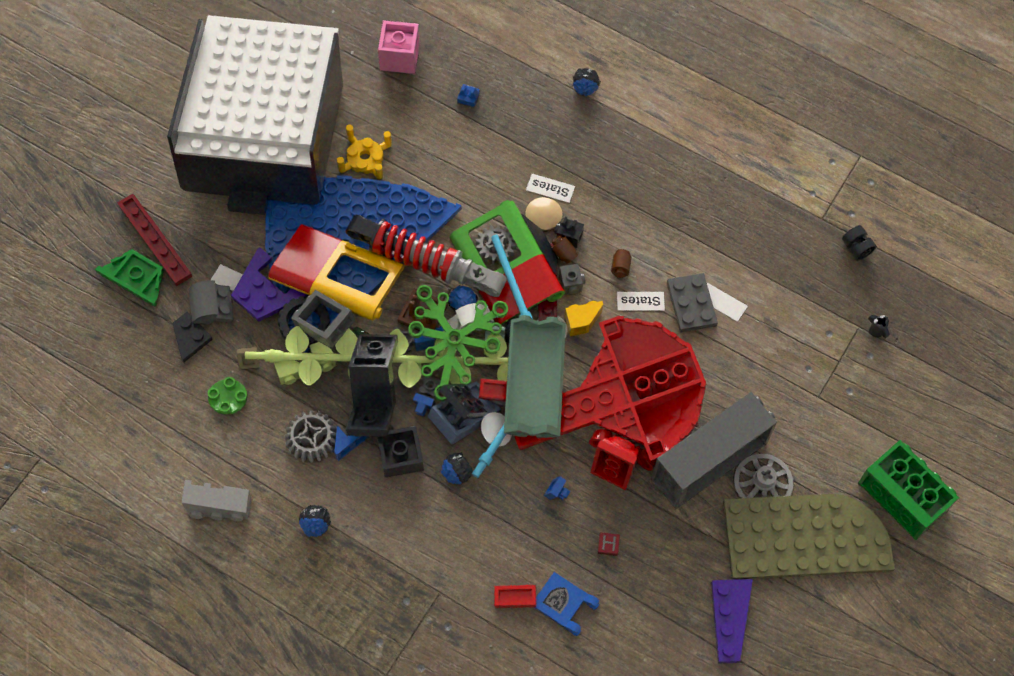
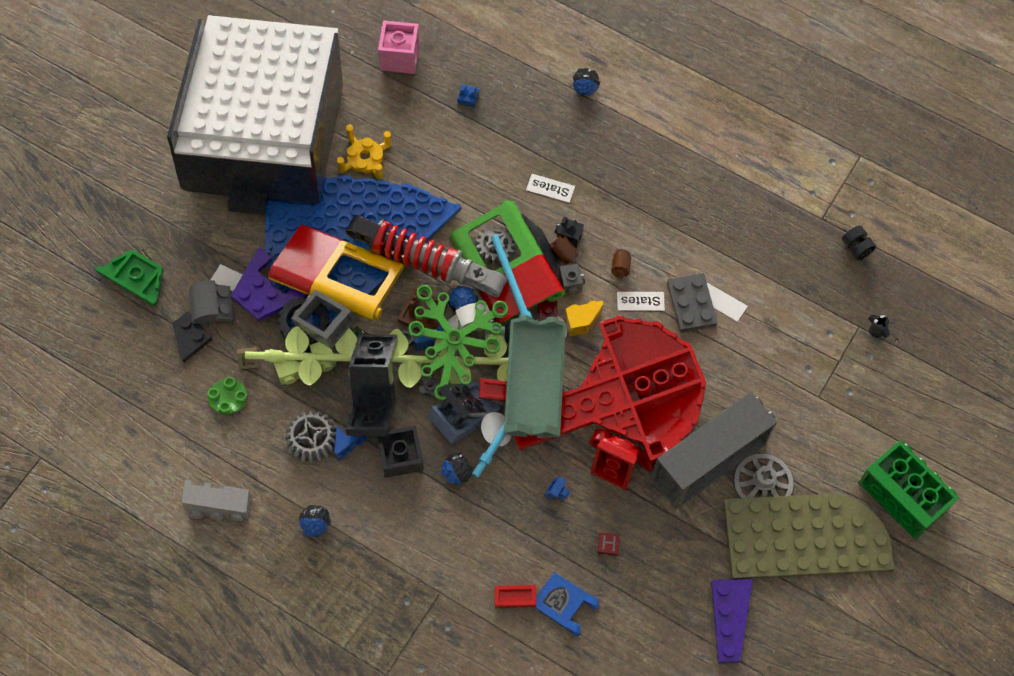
dark red plate [117,194,193,286] -> none
blue tile [413,393,436,417] -> none
tan dish [526,198,562,231] -> none

